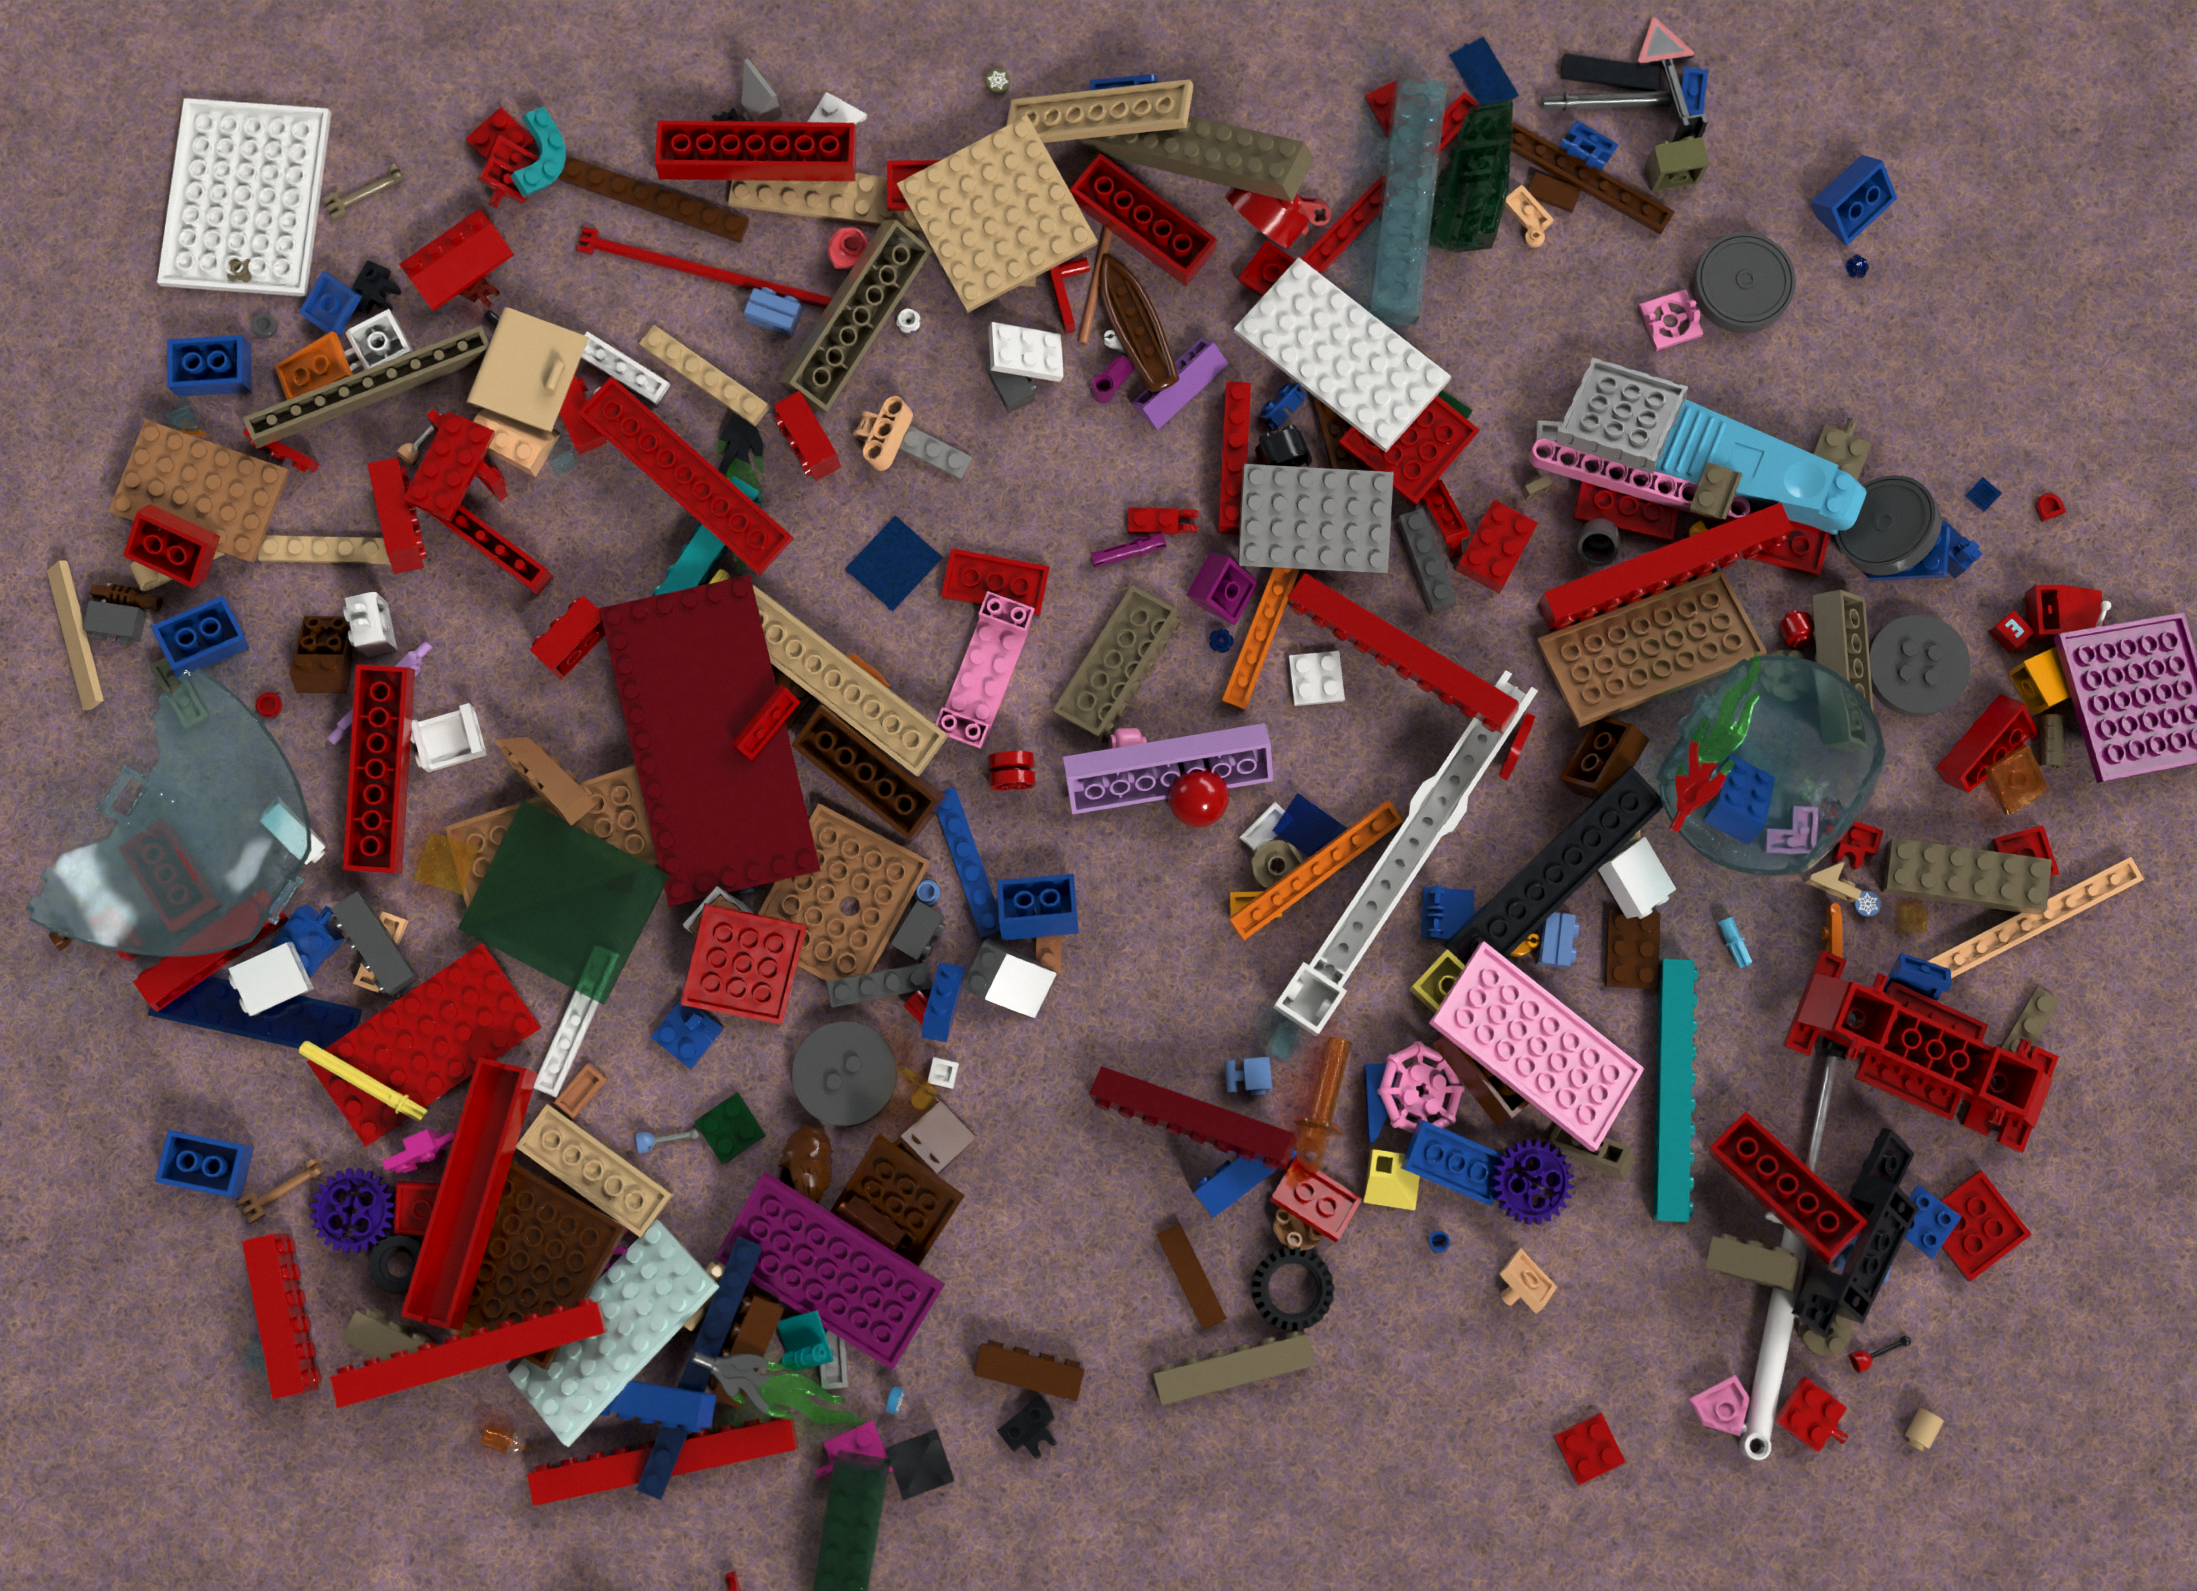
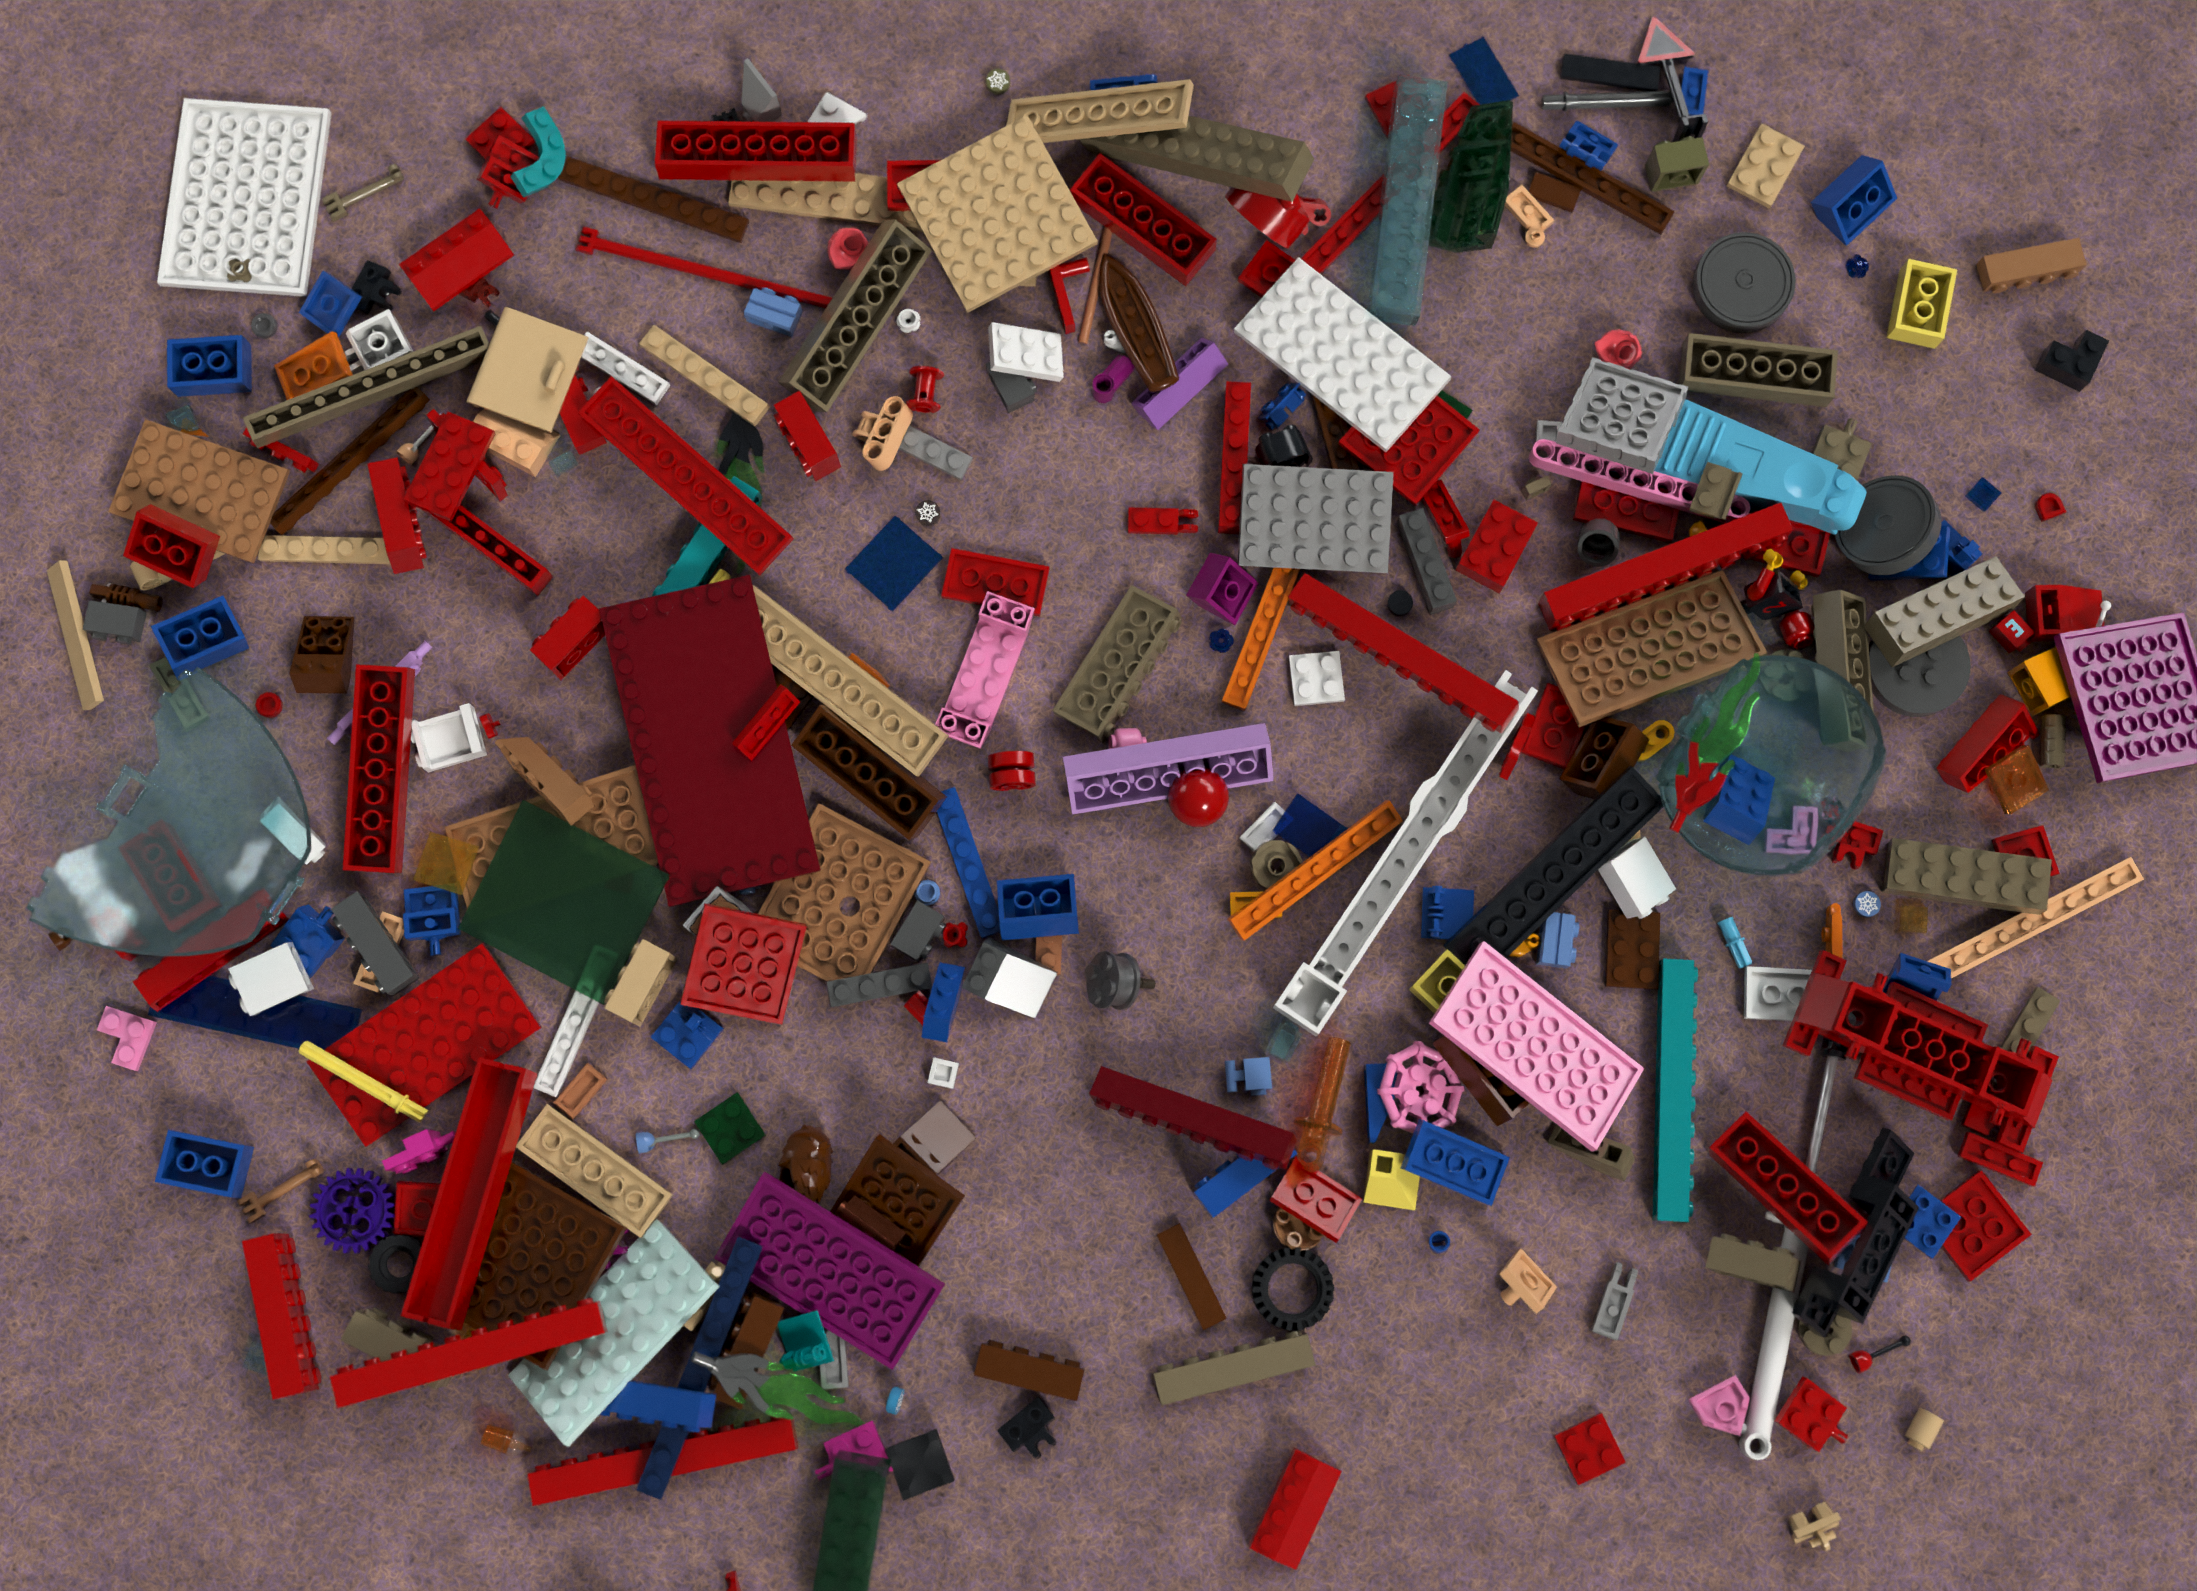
white hinge [343,592,397,657] -> none
dark grey brick [792,1021,897,1127] -> none
clear yellow hinge [894,1065,940,1110] -> none
magenta pin [1090,532,1167,568] -> none
dark purple gear [1490,1139,1574,1225] -> none
bright pink piece [1638,289,1703,351] -> none
tan slope [1804,862,1862,903] -> none
none -> bright pink plate [97,1006,157,1071]
none -> reddish brown plate [270,387,430,535]
none -> blue plate [403,883,461,956]
none -> red piece [479,713,500,739]
none -> tan brick [604,939,678,1027]
none -> red hose [906,366,944,413]
none -> clear smoke tile [915,500,941,526]
none -> red plate [943,922,968,948]
none -> flat silver wheel [1085,951,1156,1010]
none -> red slope [1248,1447,1342,1570]
none -> black tile [1387,590,1413,616]
none -> red tile [1521,682,1586,770]
none -> light grey hinge [1591,1262,1638,1341]
none -> coral hair [1594,329,1642,370]
none -> light orange plate [1638,720,1675,762]
none -> dark tan brick [1679,333,1838,407]
none -> tan plate [1727,123,1805,209]
none -> torso [1740,549,1808,620]
none -> white plate [1744,966,1812,1021]
none -> tan hips [1789,1502,1841,1552]
none -> dark tan brick [1864,556,2025,667]
none -> light yellow brick [1887,259,1957,349]
none -> red plate [1957,1132,2043,1187]
none -> medium nougat brick [1976,238,2087,294]
none -> black brick [2034,330,2110,392]

